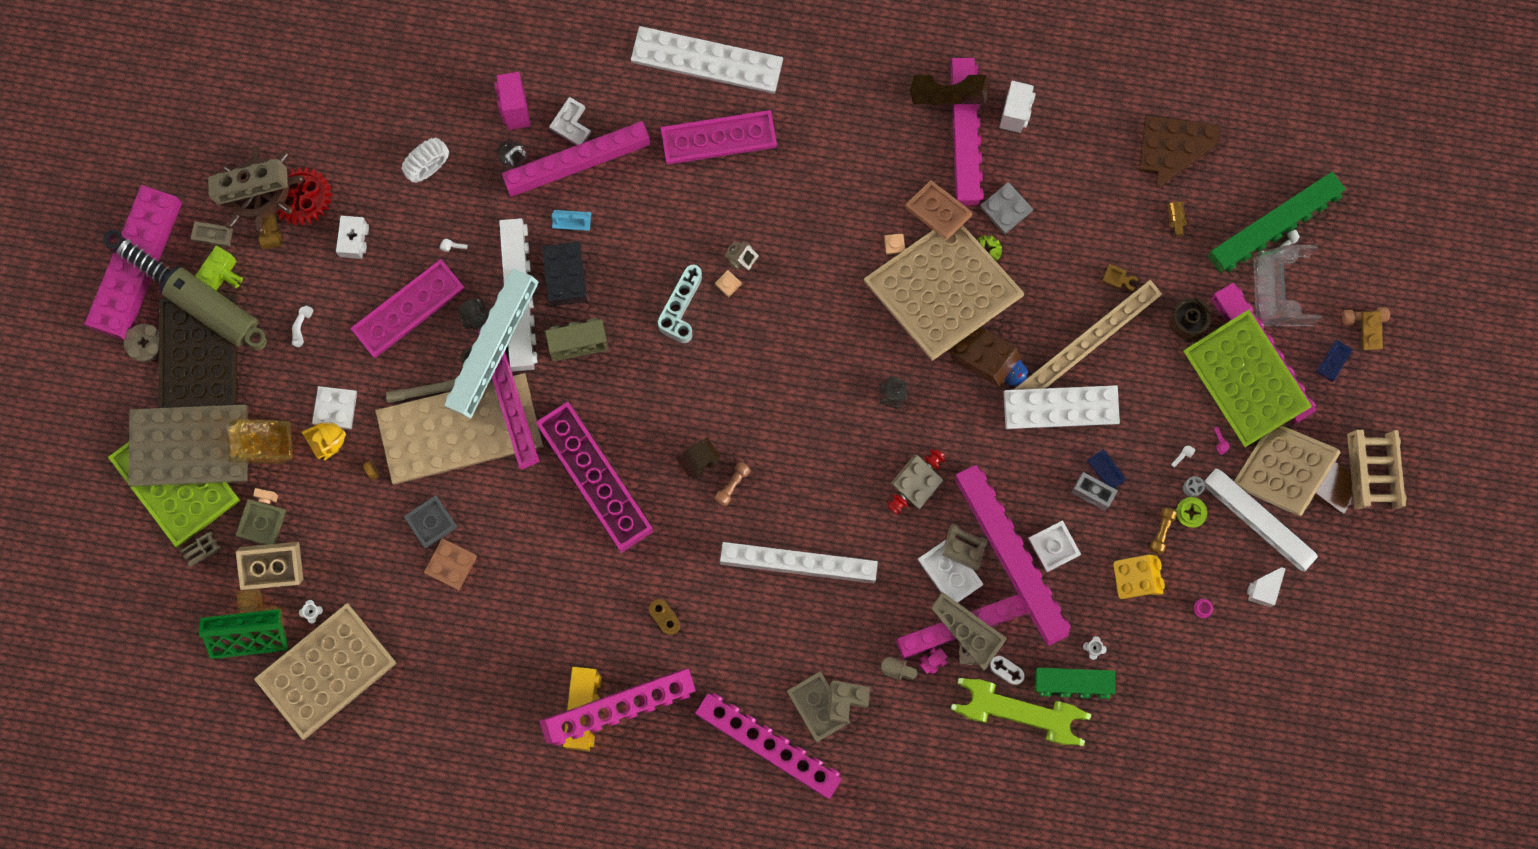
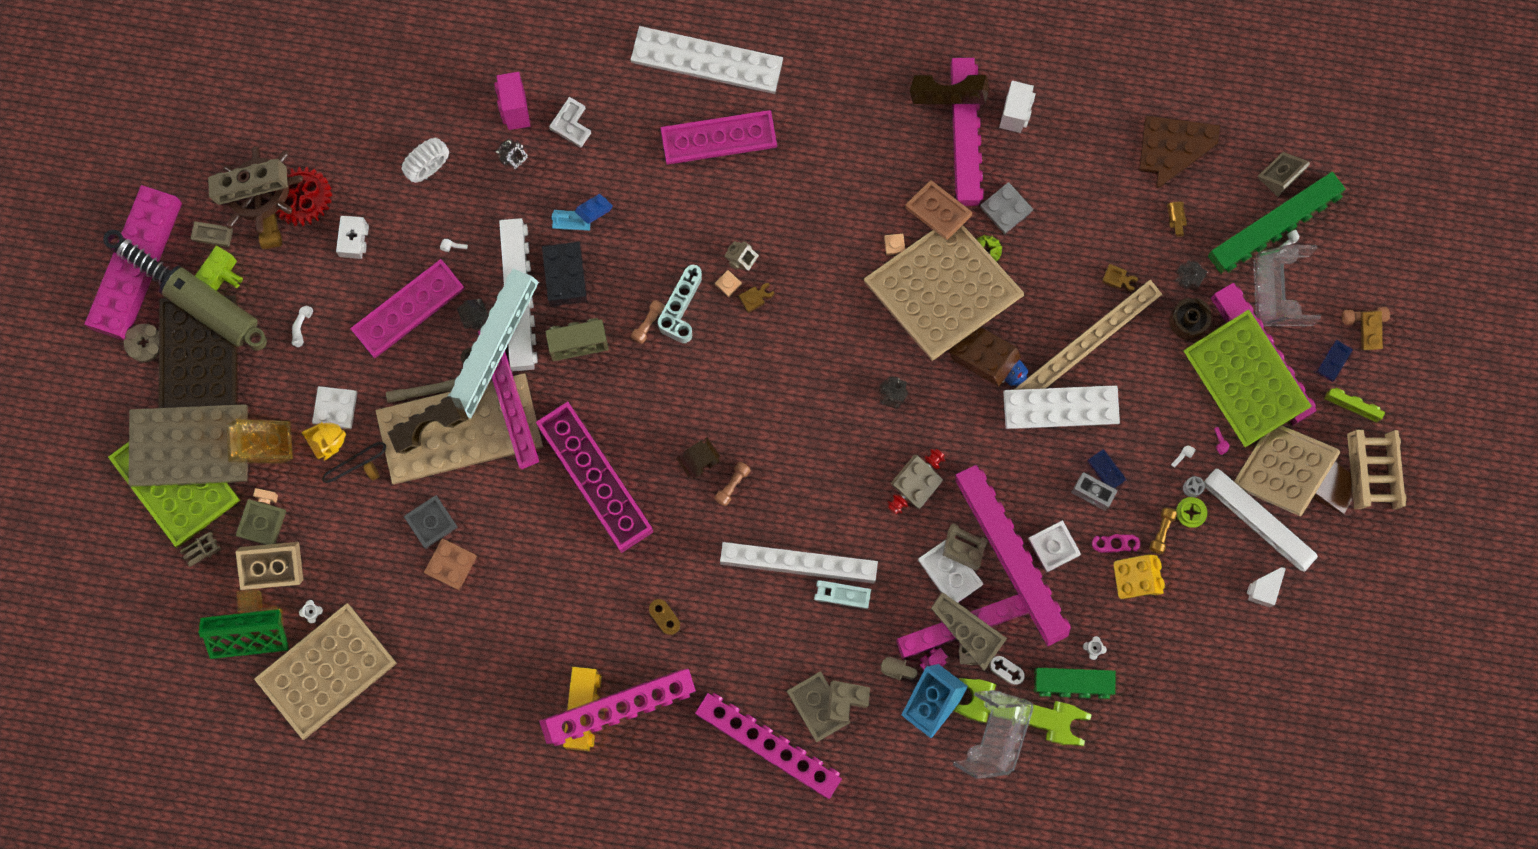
dark pink brick [502,121,650,197] -> none
dark pink plate [1193,599,1213,618] -> none
none -> black piece [322,442,386,483]
none -> dark brown arch [387,396,468,454]
none -> blue plate [575,194,613,224]
none -> nougat piece [631,300,665,344]
none -> pearl gold plate [739,283,774,313]
none -> light aqua plate [814,580,871,609]
none -> dark azure slope [901,664,968,738]
none -> clear windscreen [953,690,1033,779]
none -> dark pink piece [1092,534,1140,553]
none -> clear smoke brick [1175,260,1208,292]
none -> dark tan slope [1258,152,1310,197]
none -> lime plate [1324,388,1385,423]

